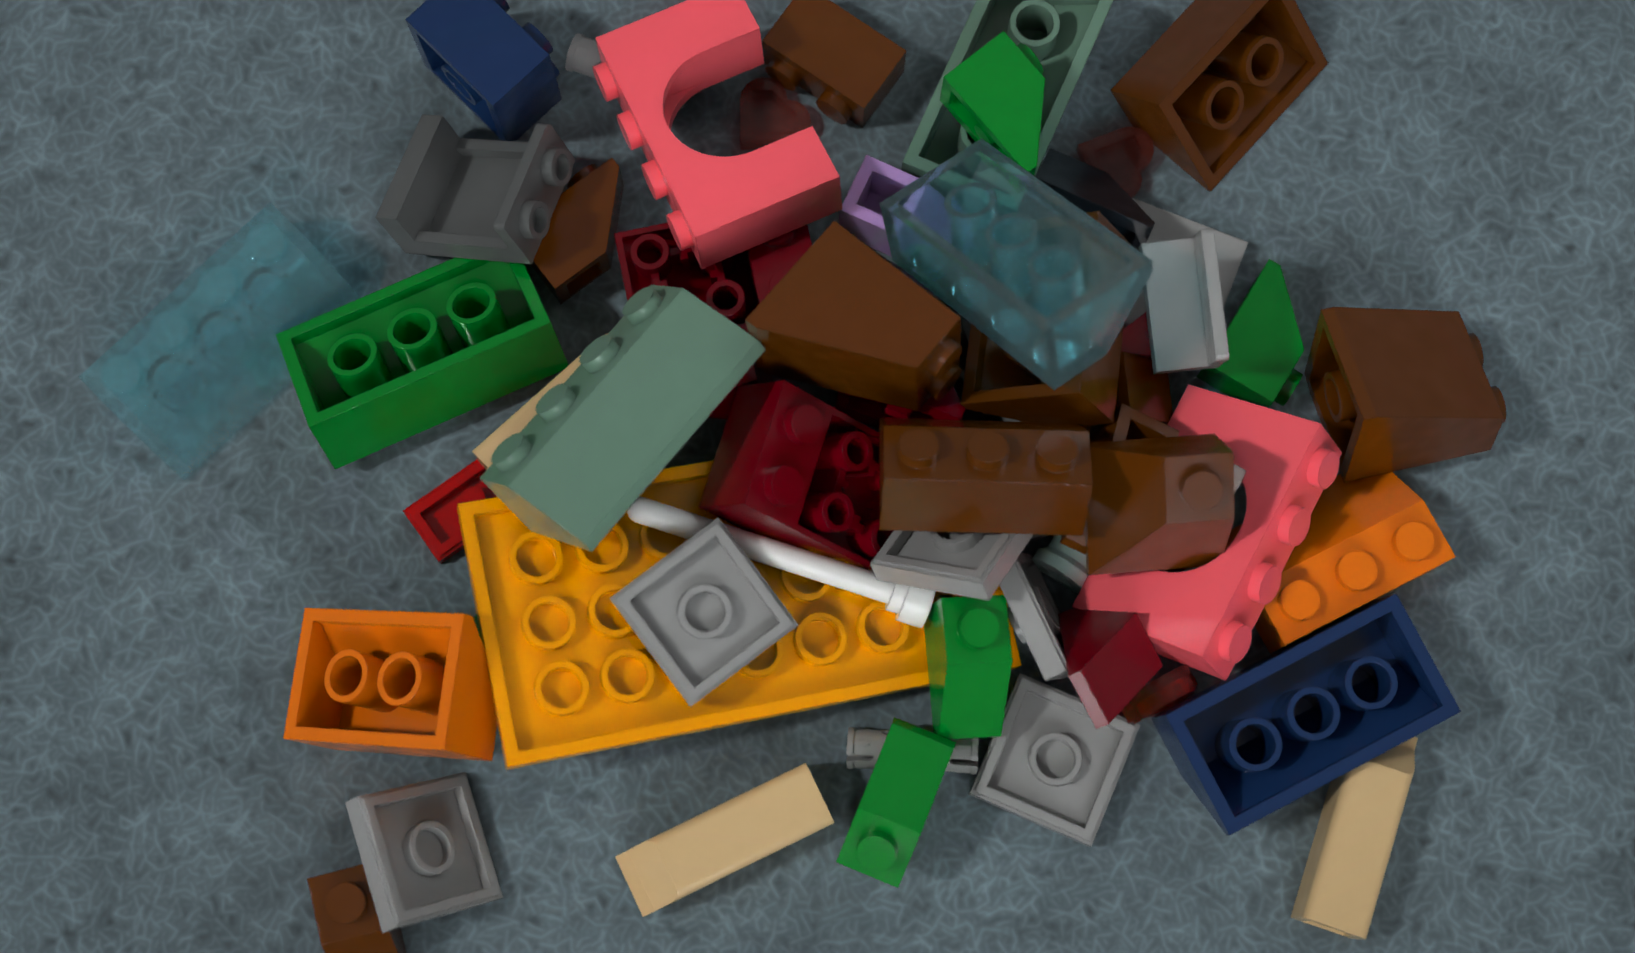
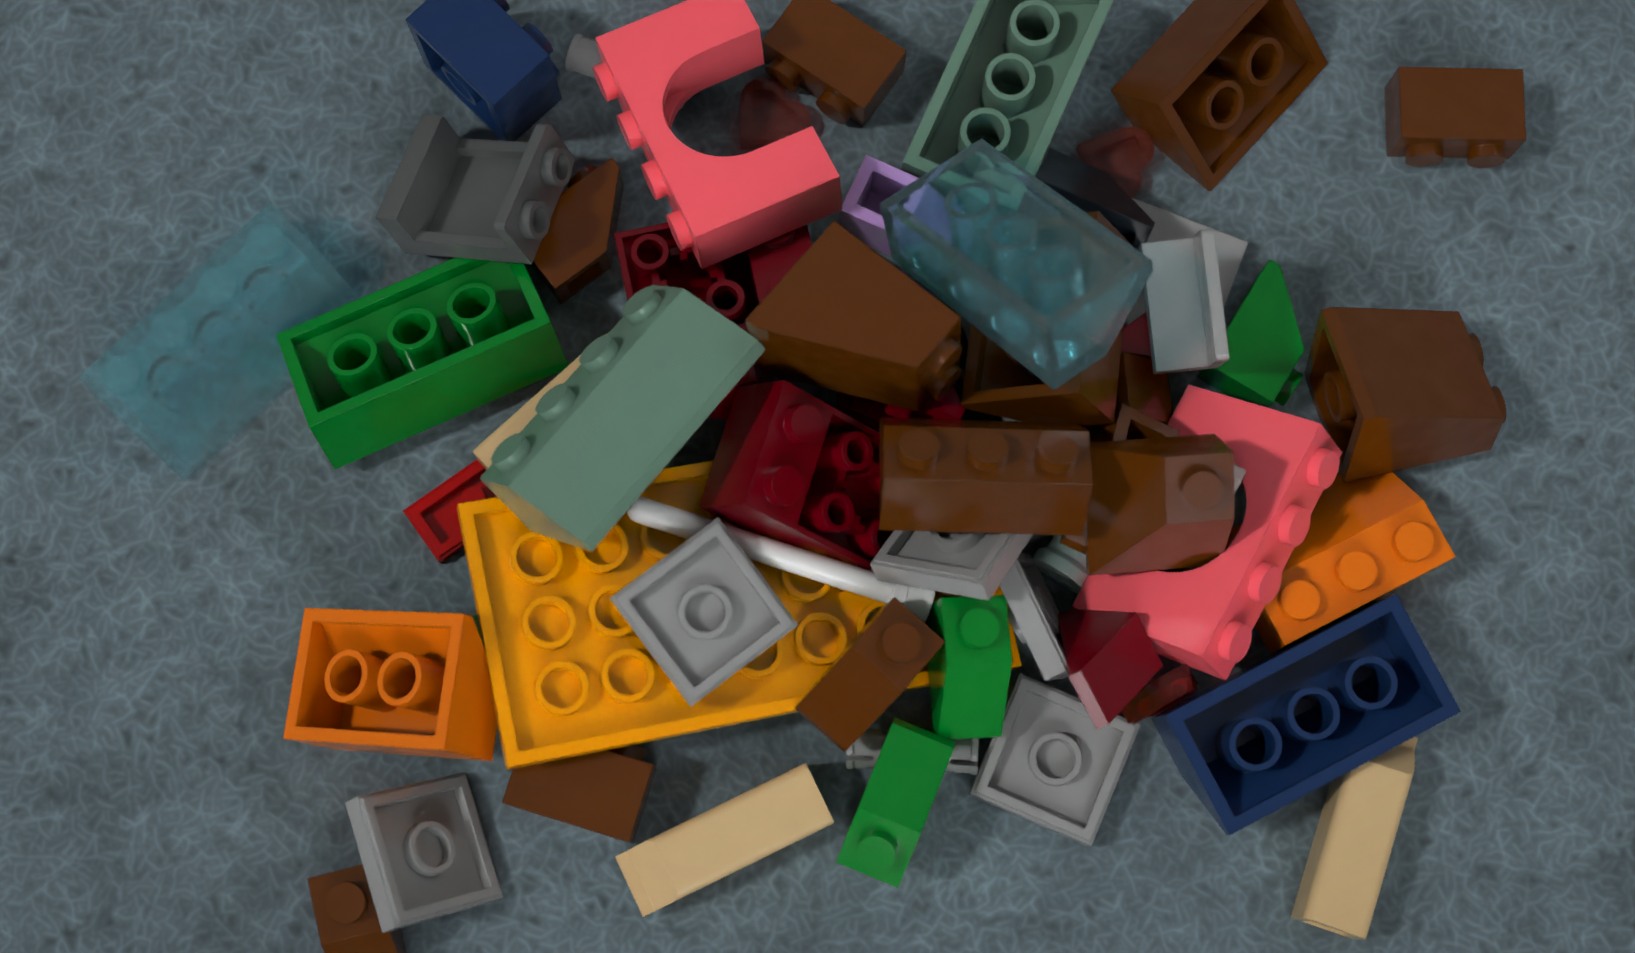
green slope [940,31,1045,194] -> none
none -> reddish brown brick [502,745,657,844]
none -> reddish brown slope [795,597,945,752]
none -> reddish brown brick [1384,67,1526,168]

